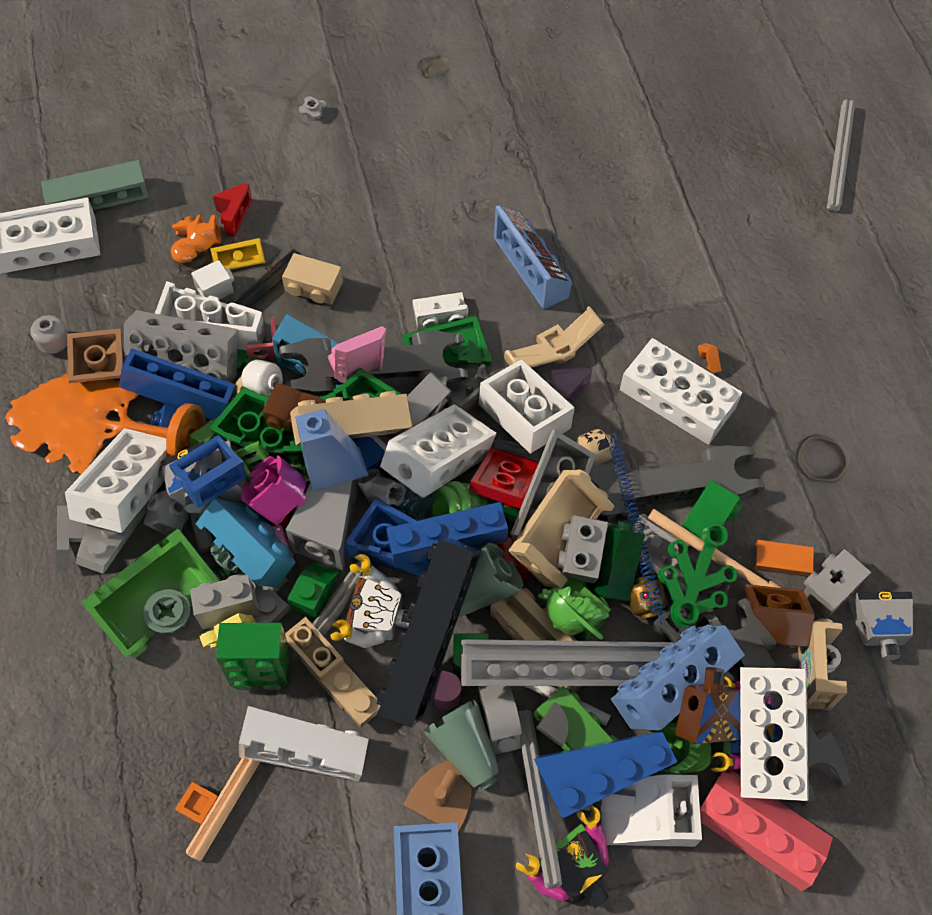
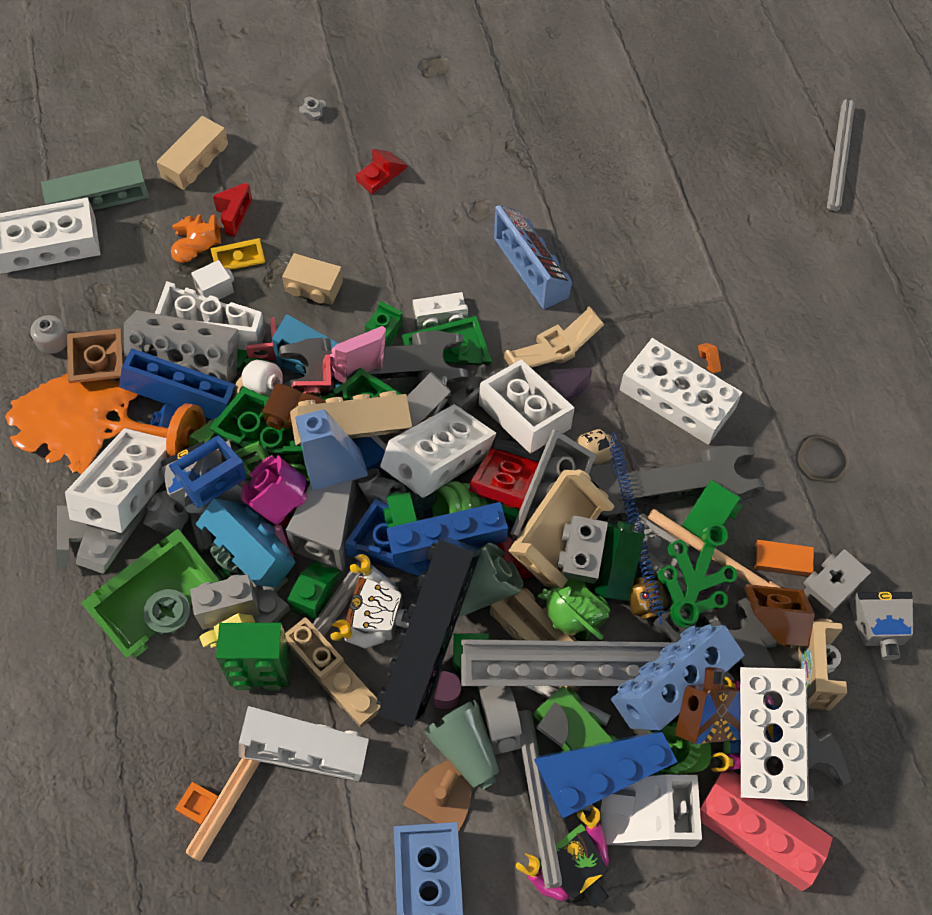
black axle [232,249,302,308] -> none
none -> tan brick [156,116,228,190]
none -> coral bracket [291,355,331,396]
none -> red slope [355,149,407,194]
none -> green brick [365,301,403,347]
none -> green brick [383,492,417,528]

